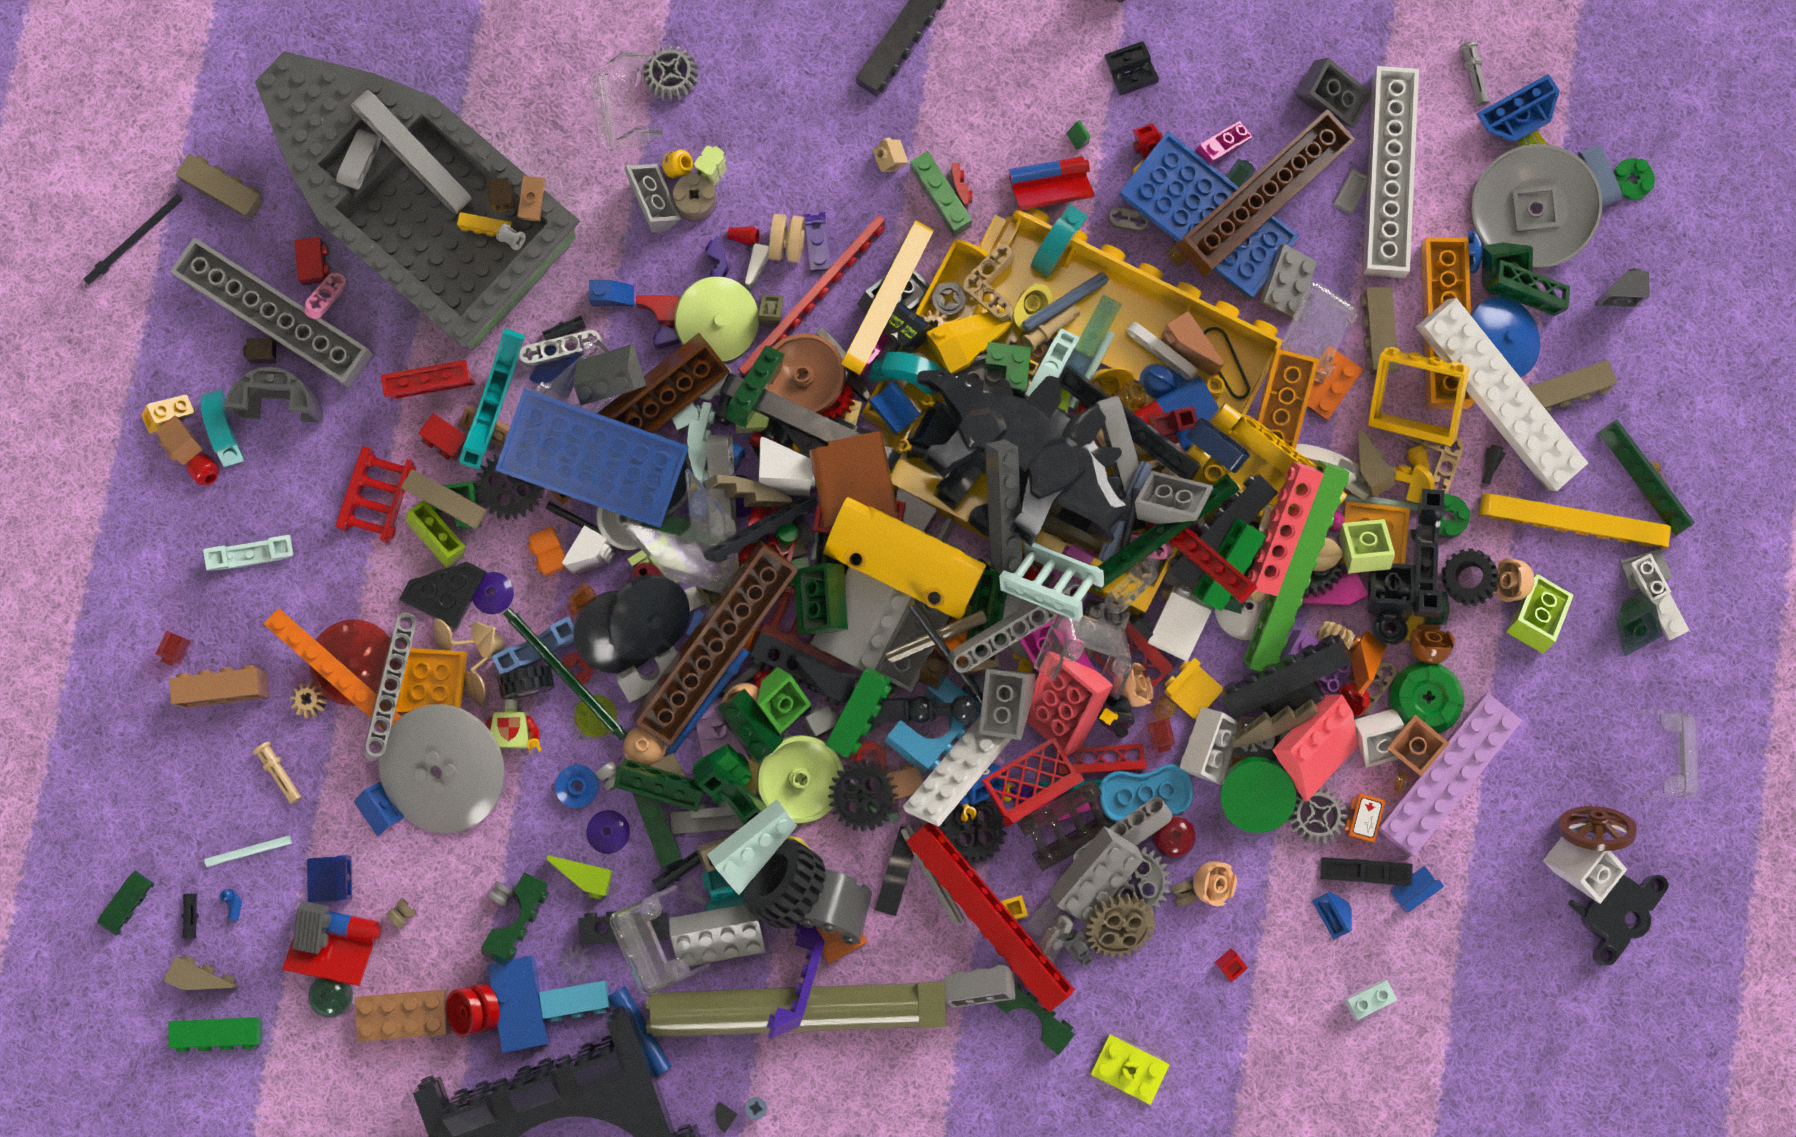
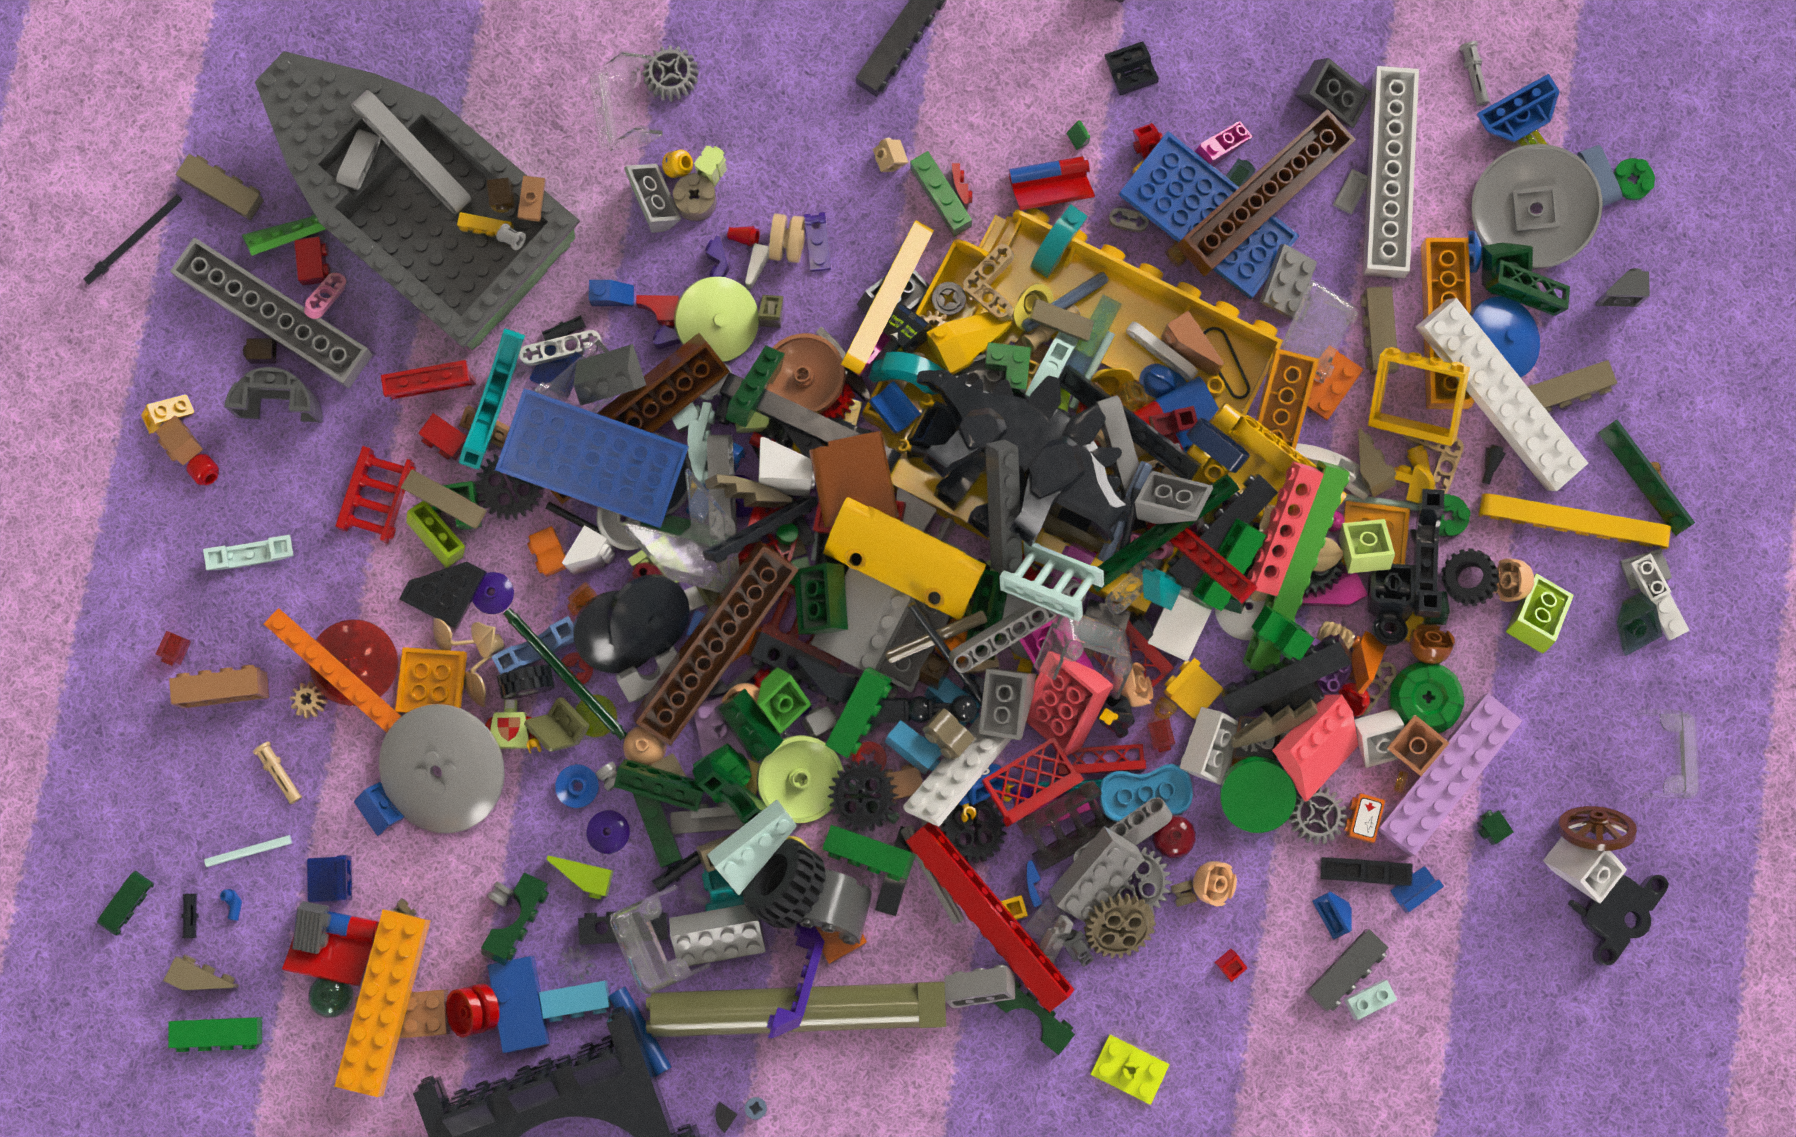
teal arch [200,389,245,467] -> none
light grey beam [363,613,416,761] -> none
blue bar [667,648,749,754] -> none
plate [738,214,885,378] -> none
none -> bright green wing [242,214,325,255]
none -> light orange brick [334,909,431,1097]
none -> olive bracket [524,697,590,752]
none -> green brick [822,825,916,882]
none -> dark tan brick [922,708,975,760]
none -> blue slope [1026,860,1042,908]
none -> dark tan tile [1029,299,1094,342]
none -> teal slope [1142,568,1182,611]
none -> green brick [1251,605,1315,661]
none -> dark grey brick [1306,929,1389,1011]
none -> dark green brick [1477,809,1514,845]

